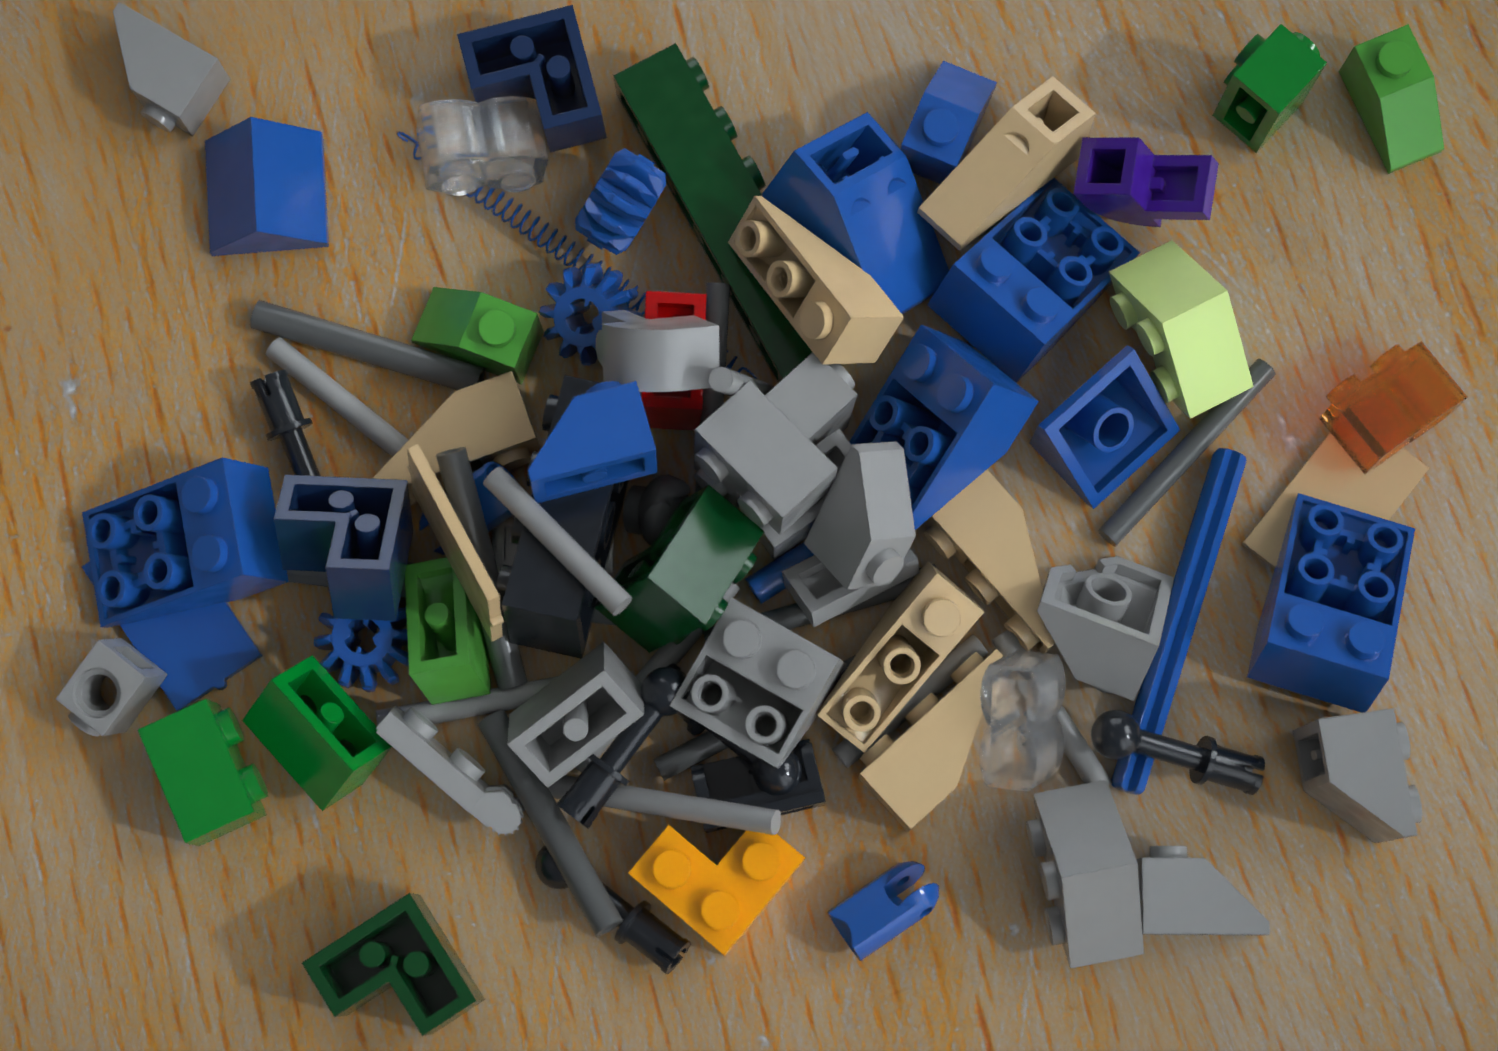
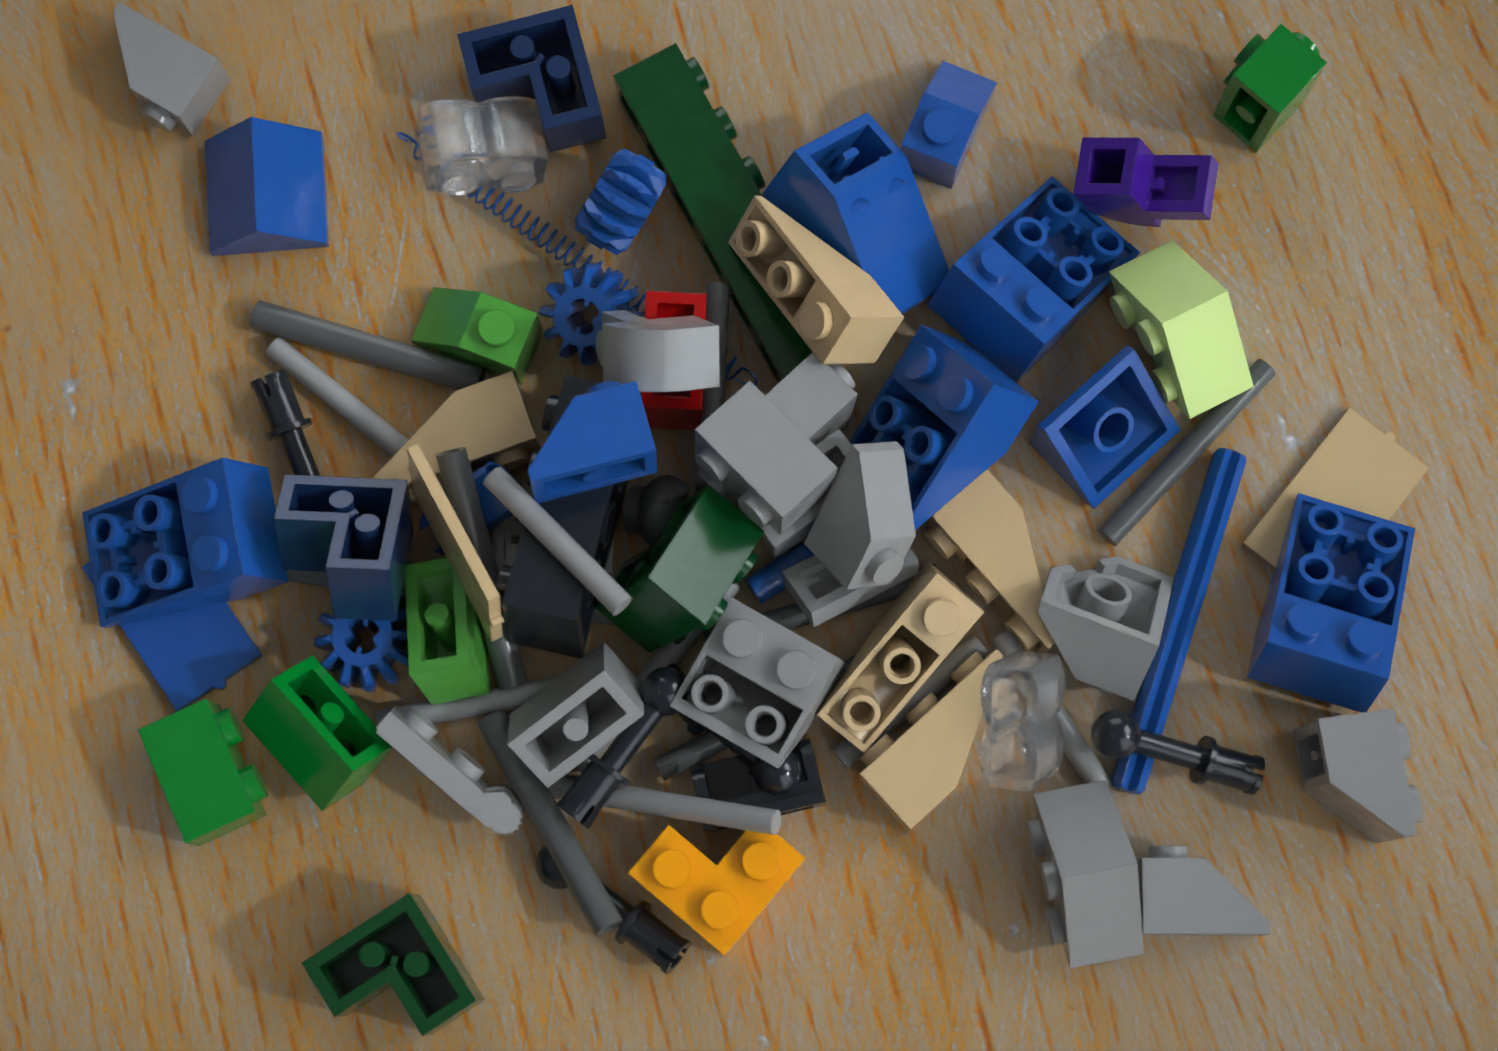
light grey brick [56,638,168,737] -> none
light grey bar [709,367,774,396] -> none
blue piece [827,861,939,961] -> none
tan slope [917,76,1096,251] -> none
clear orange brick [1319,341,1468,474] -> none
bright green slope [1338,24,1444,174] -> none

